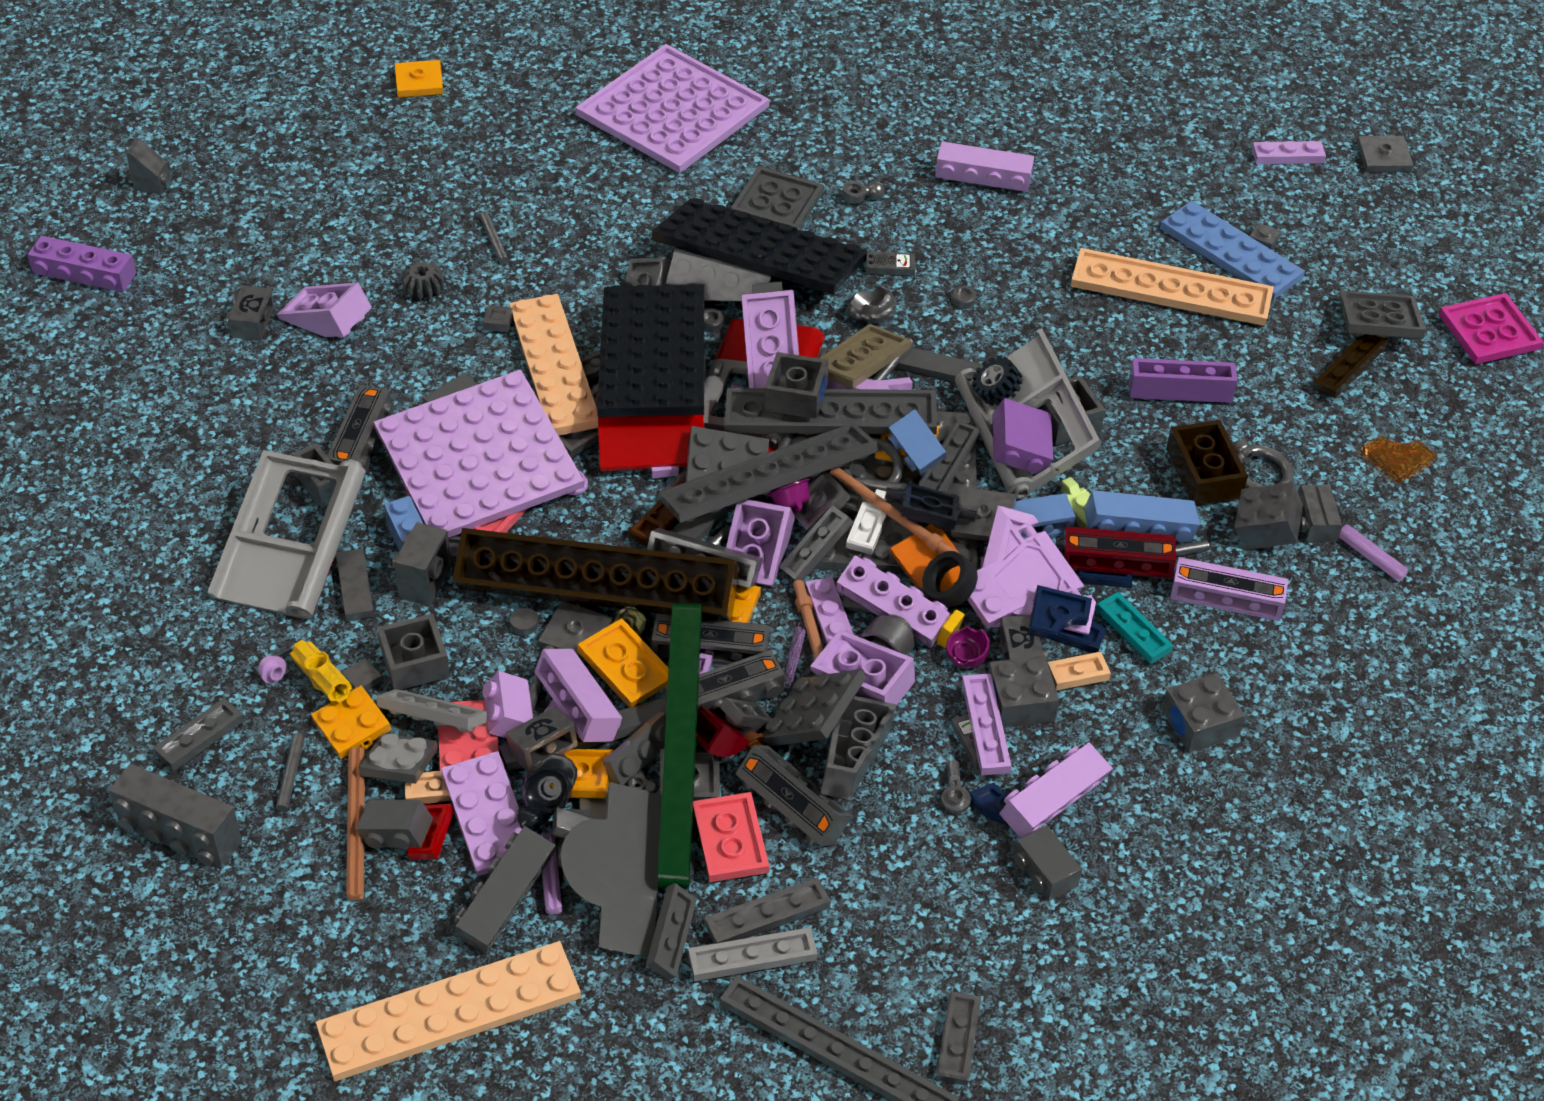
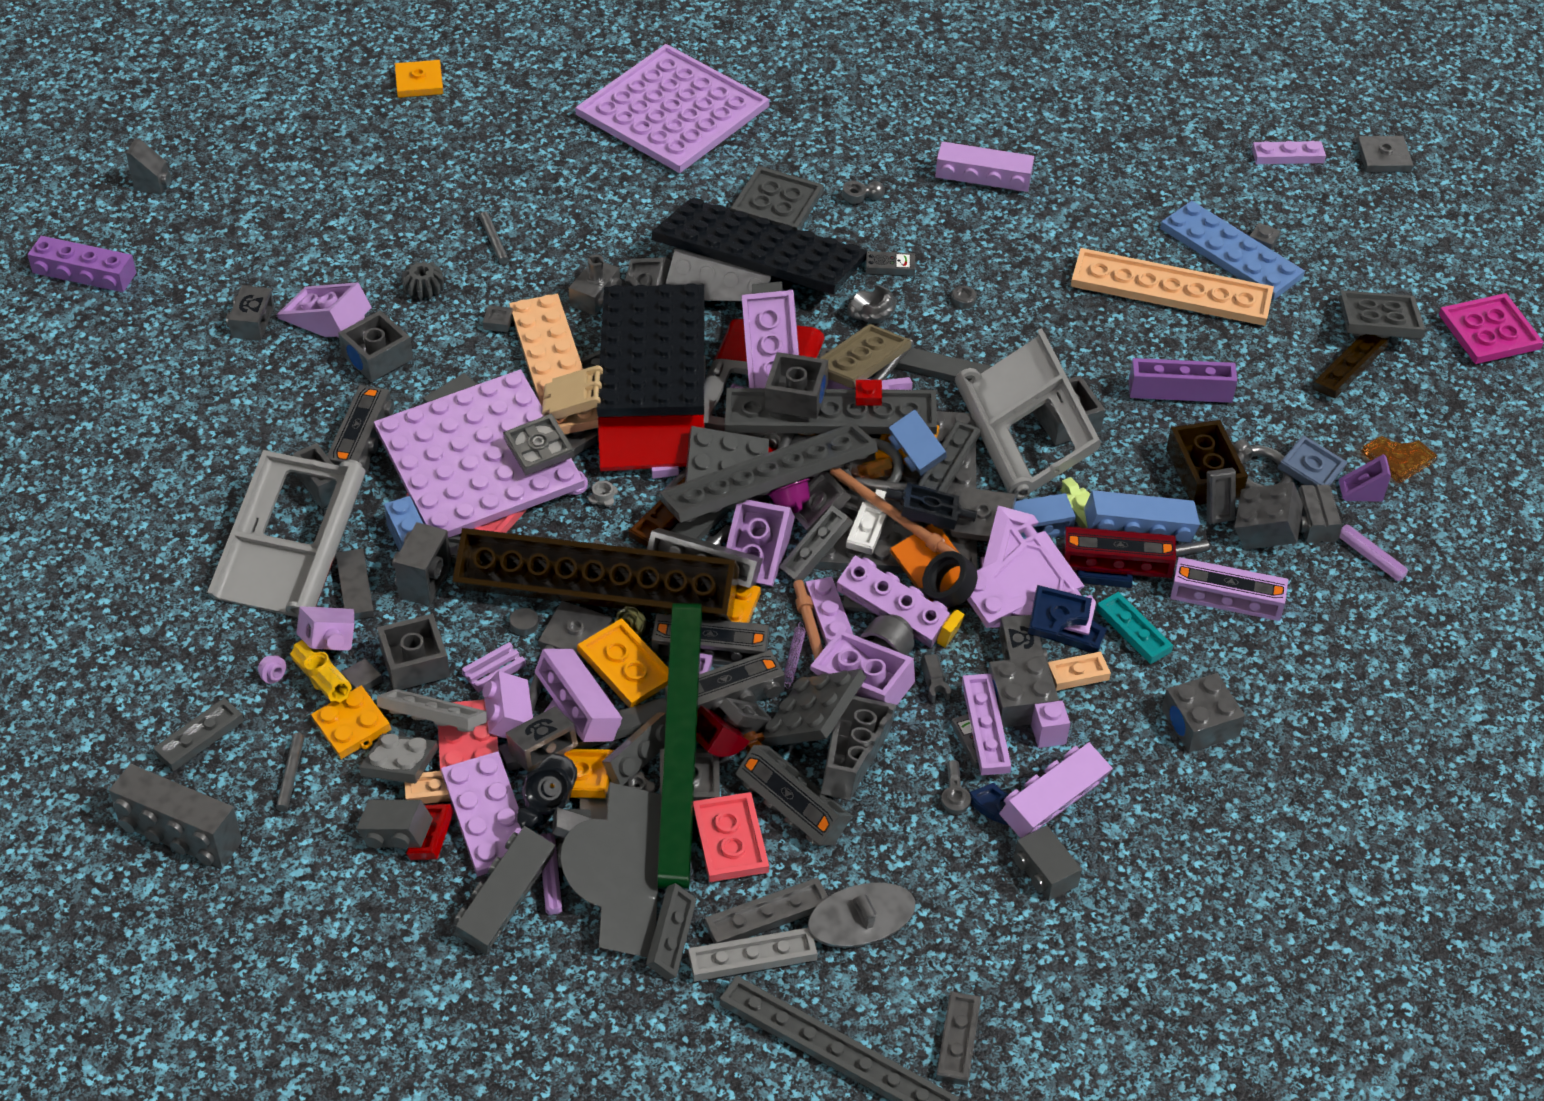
light nougat plate [316,941,581,1082] -> none
nougat axle [346,747,365,902] -> none
flat silver tile [704,309,723,333] -> none
magenta hair [946,626,990,669] -> none
black wheel [972,356,1023,406] -> none
medium lavender brick [992,398,1053,474] -> none
none -> lavender torso [296,606,354,650]
none -> flat silver brick [338,310,413,382]
none -> lavender tile [462,642,526,693]
none -> dark grey piece [503,413,575,476]
none -> tan plate [542,365,603,420]
none -> flat silver brick [569,255,622,316]
none -> light grey plate [588,481,618,507]
none -> flat silver shield [808,883,915,948]
none -> red plate [856,380,882,406]
none -> clear orange plate [857,458,893,479]
none -> flat silver bar [920,654,951,703]
none -> lavender brick [1031,700,1070,748]
none -> flat silver tile [1207,468,1236,524]
none -> sand blue tile [1278,435,1348,487]
none -> medium lavender slope [1339,454,1391,502]

